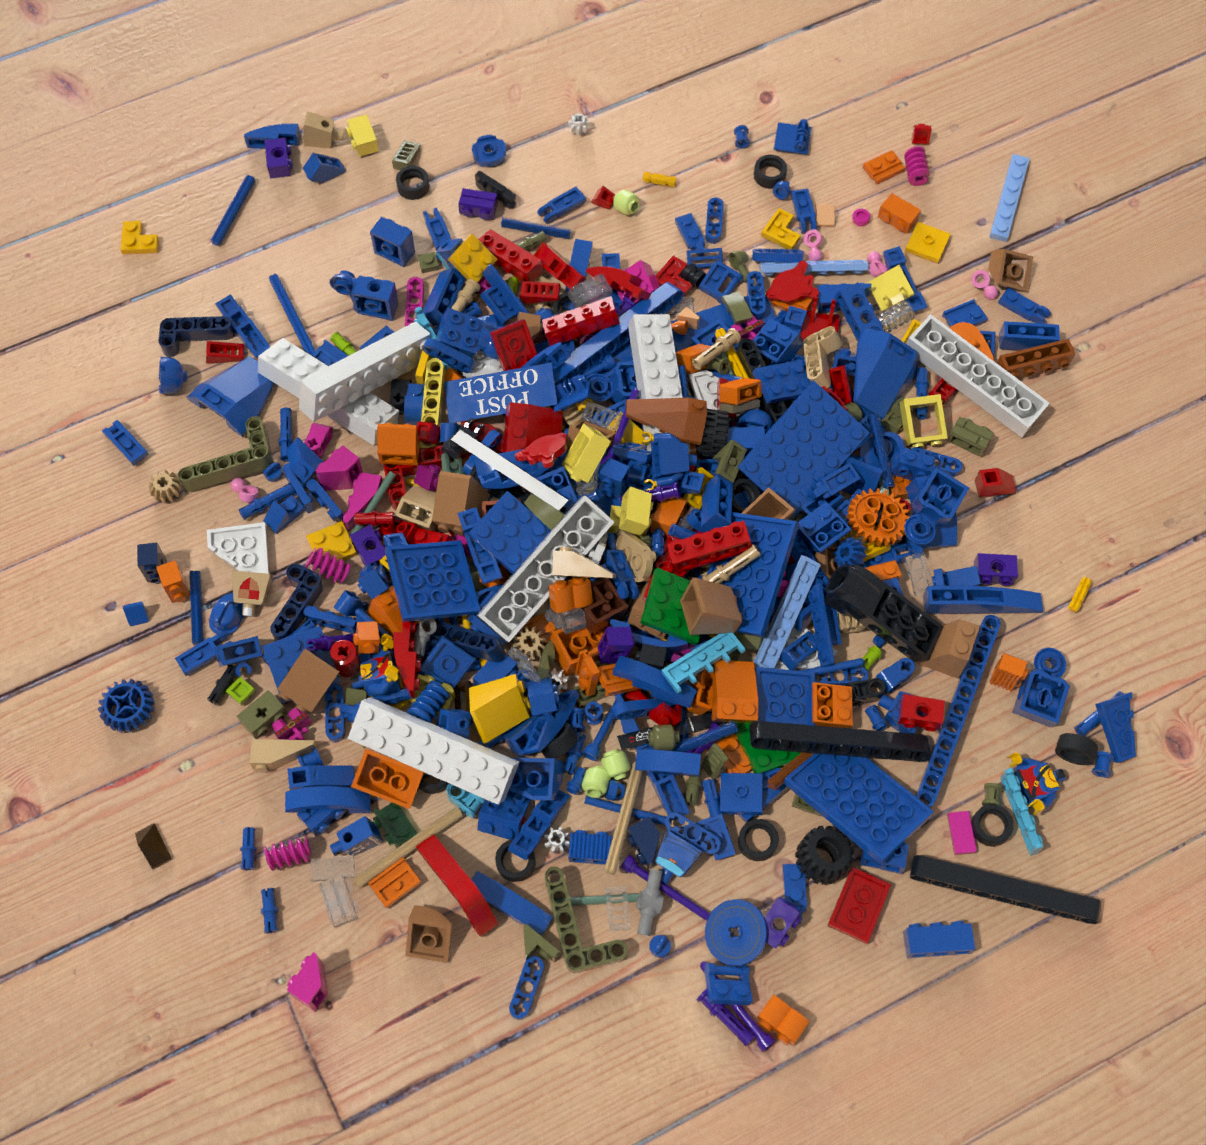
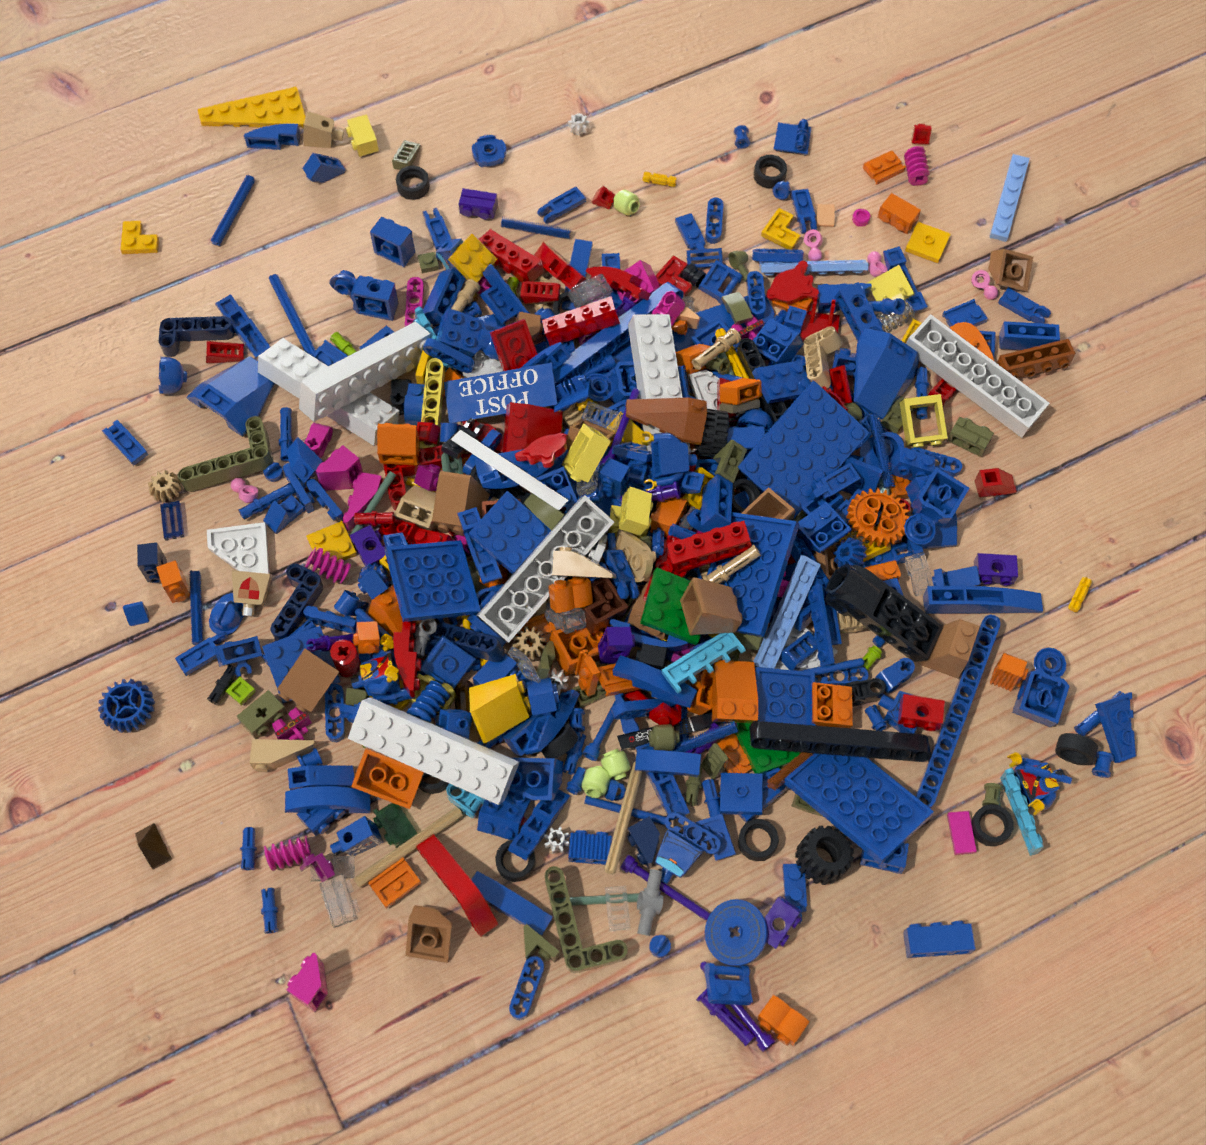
dark purple brick [265,138,293,179] -> none
black hinge [475,171,516,209] -> none
olive pin [516,231,547,251] -> none
blue bush [585,701,603,725] -> none
red plate [827,867,892,944] -> none
black beam [910,855,1101,924] -> none
none -> clear blue tile [160,501,185,541]
none -> yellow wing [197,86,305,129]
none -> magenta bracket [300,853,335,884]
none -> dark pink piece [651,291,685,327]
none -> blue pin [856,298,905,315]
none -> blue piece [1023,764,1072,784]

